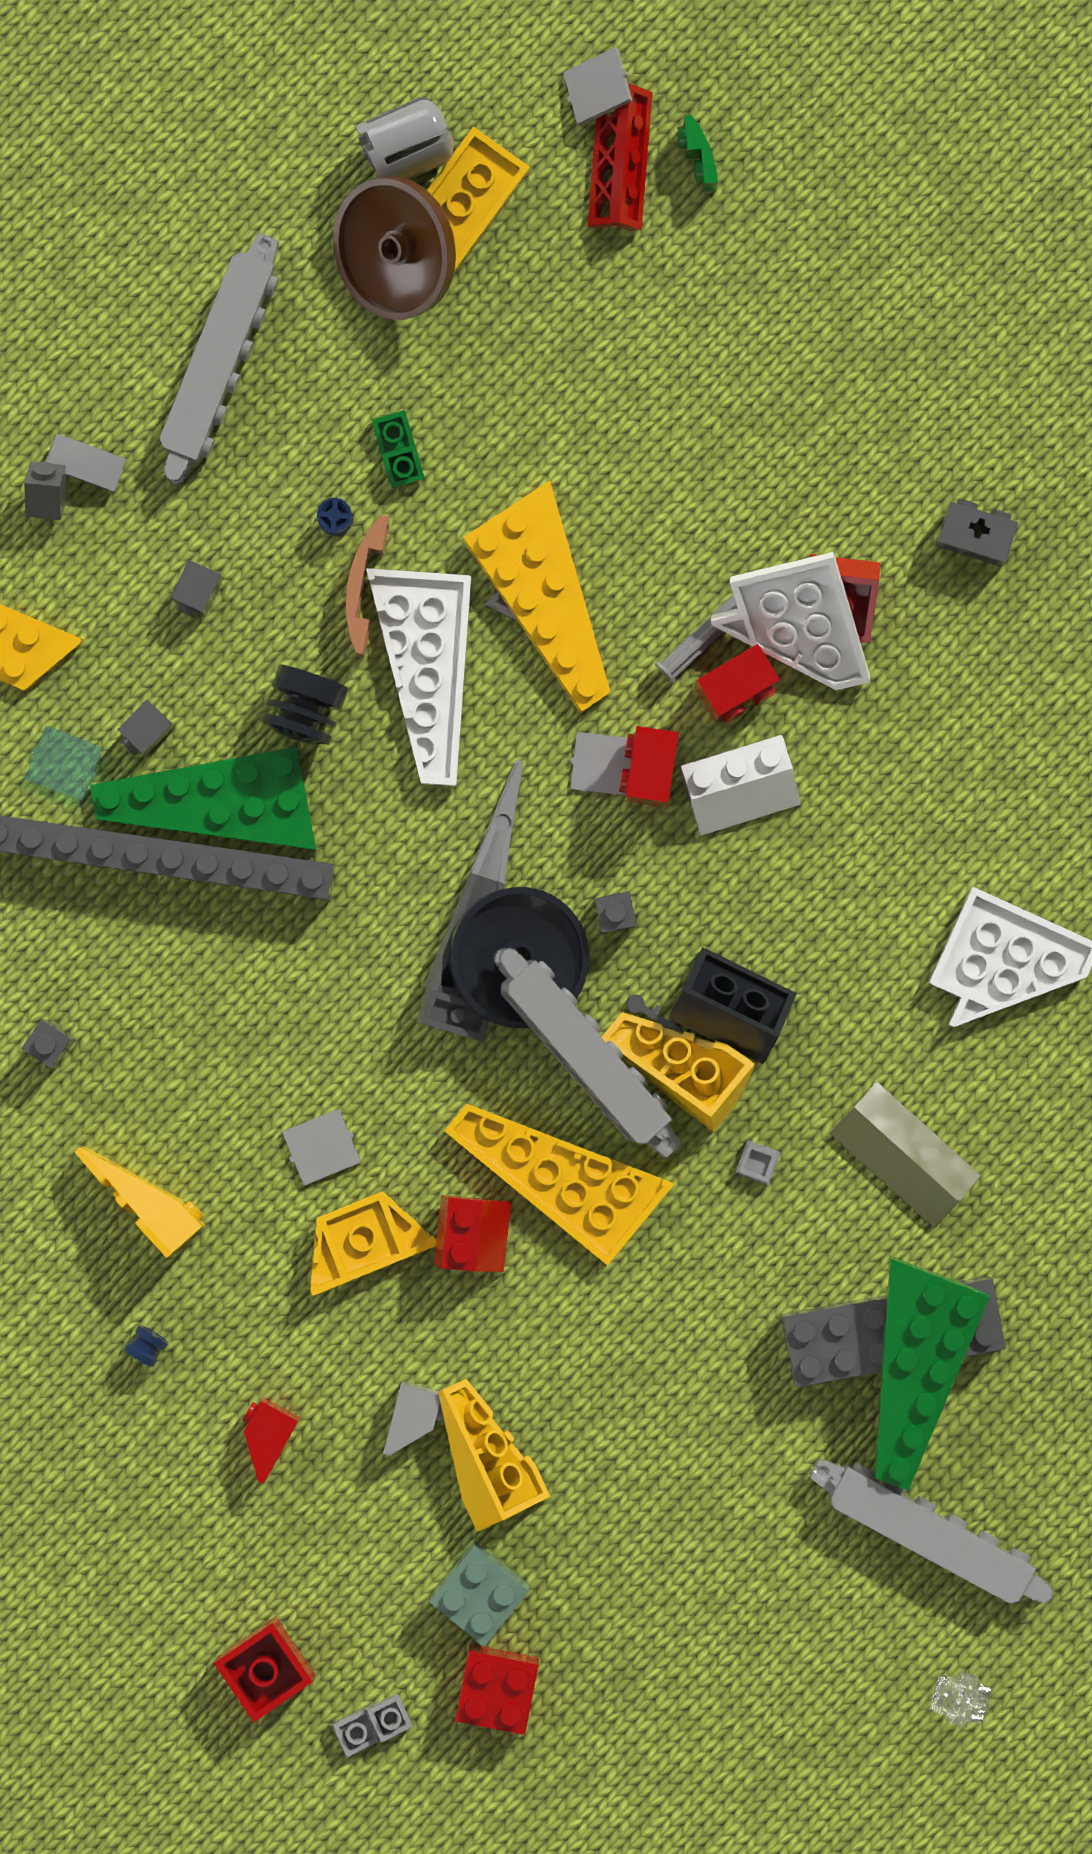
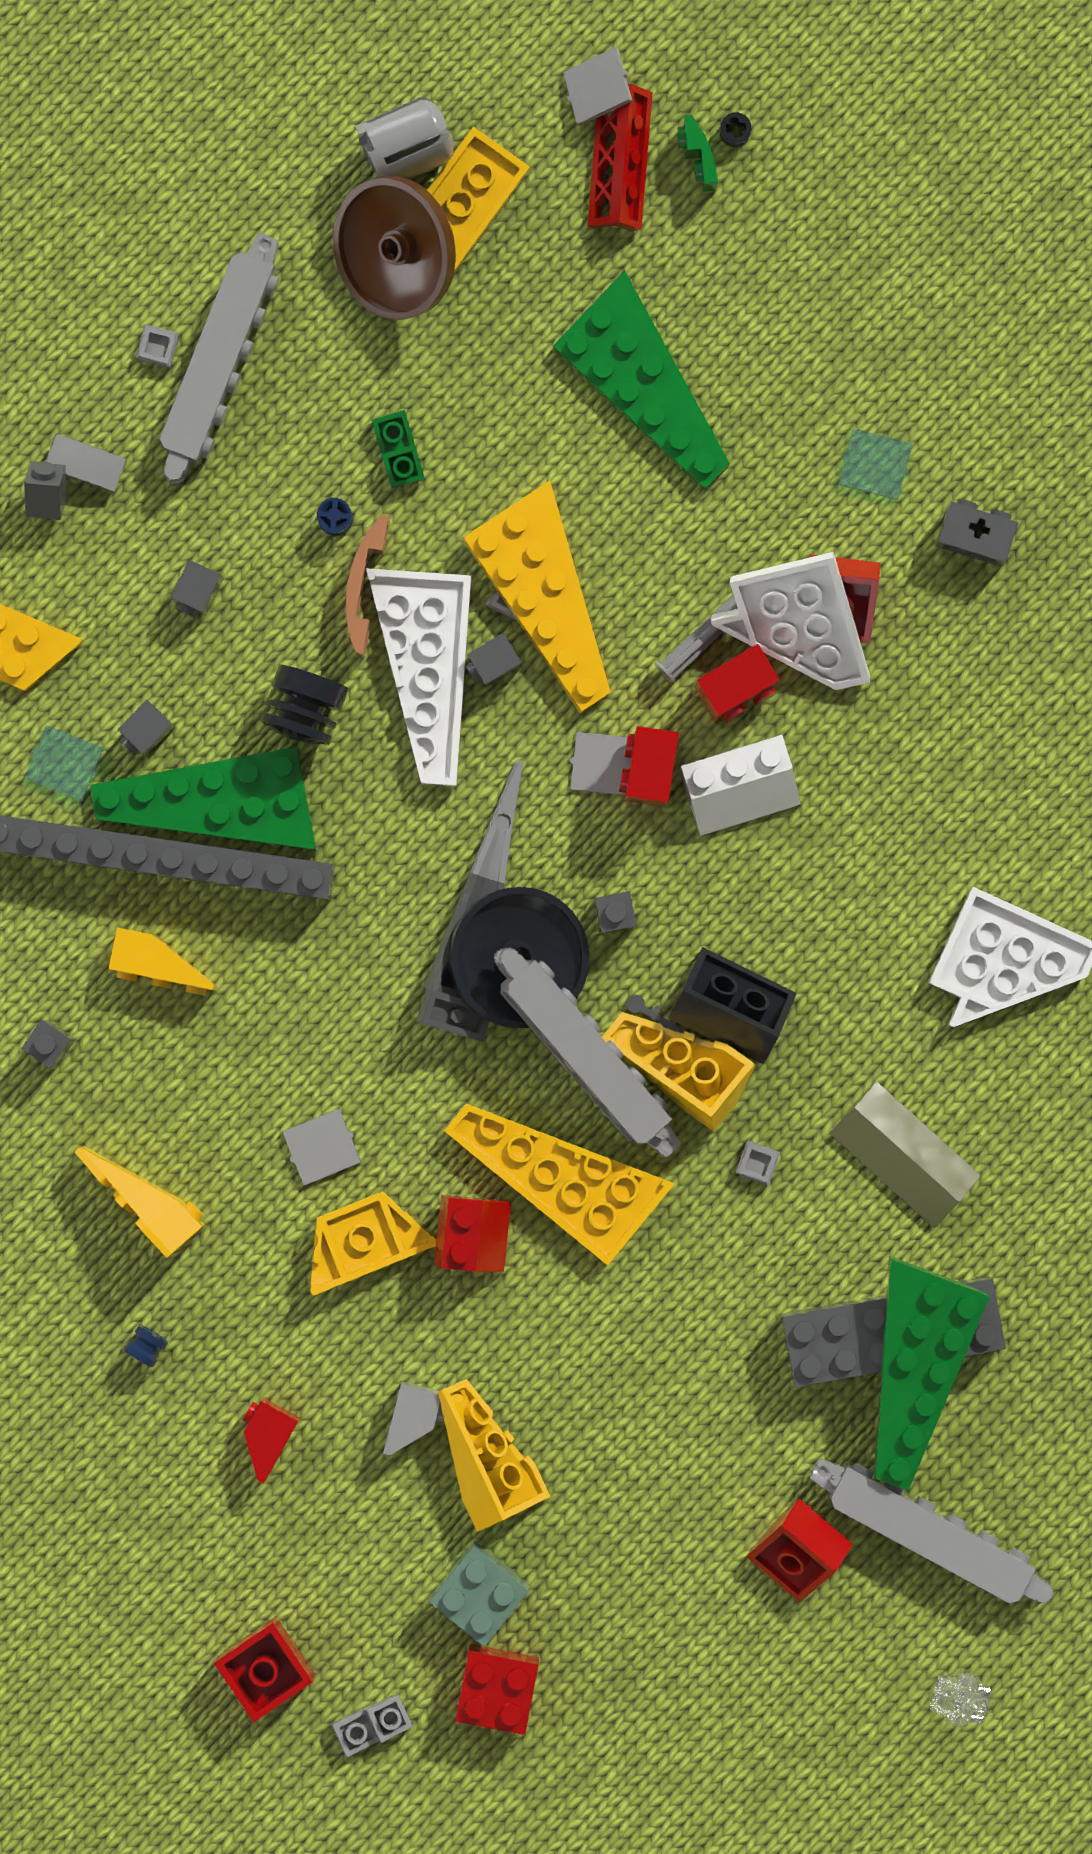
none -> yellow slope [109,927,217,996]
none -> light grey tile [136,324,180,369]
none -> dark grey brick [465,633,522,688]
none -> green wing [553,270,730,491]
none -> black bush [720,112,751,147]
none -> red slope [746,1498,853,1603]
none -> clear light blue piece [838,428,912,500]

